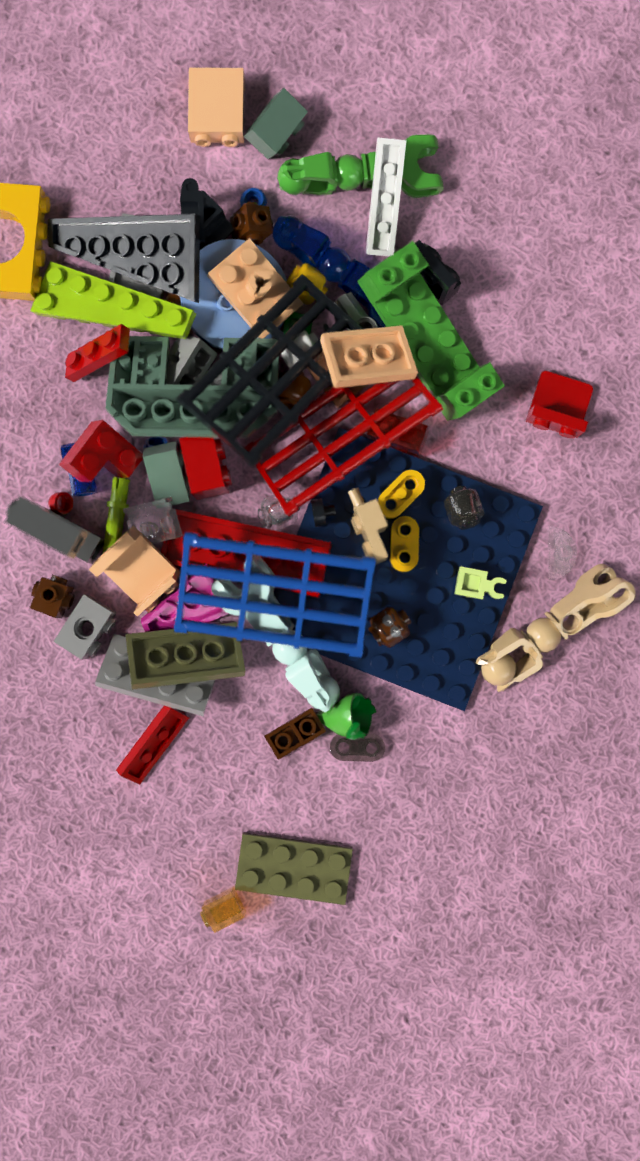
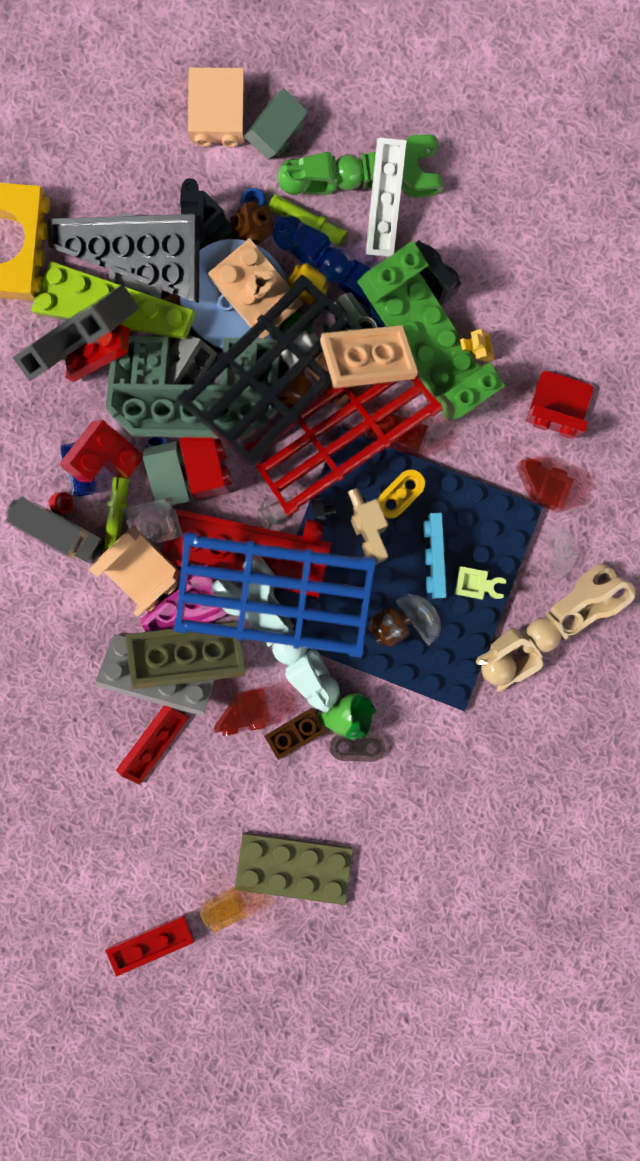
reddish brown brick [30,574,75,619] -> none
light grey brick [53,594,116,660] -> none
yellow plate [390,516,419,572] -> none
clear smoke head [444,486,484,530] -> none
none -> dark grey arch [12,284,139,381]
none -> red plate [105,914,195,977]
none -> clear red slope [214,688,271,736]
none -> lime pin [269,194,348,247]
none -> red hinge [302,519,323,543]
none -> clear plate [396,594,441,646]
none -> medium azure plate [423,513,446,599]
none -> yellow plate [460,329,495,362]
none -> clear red slope [516,458,574,513]

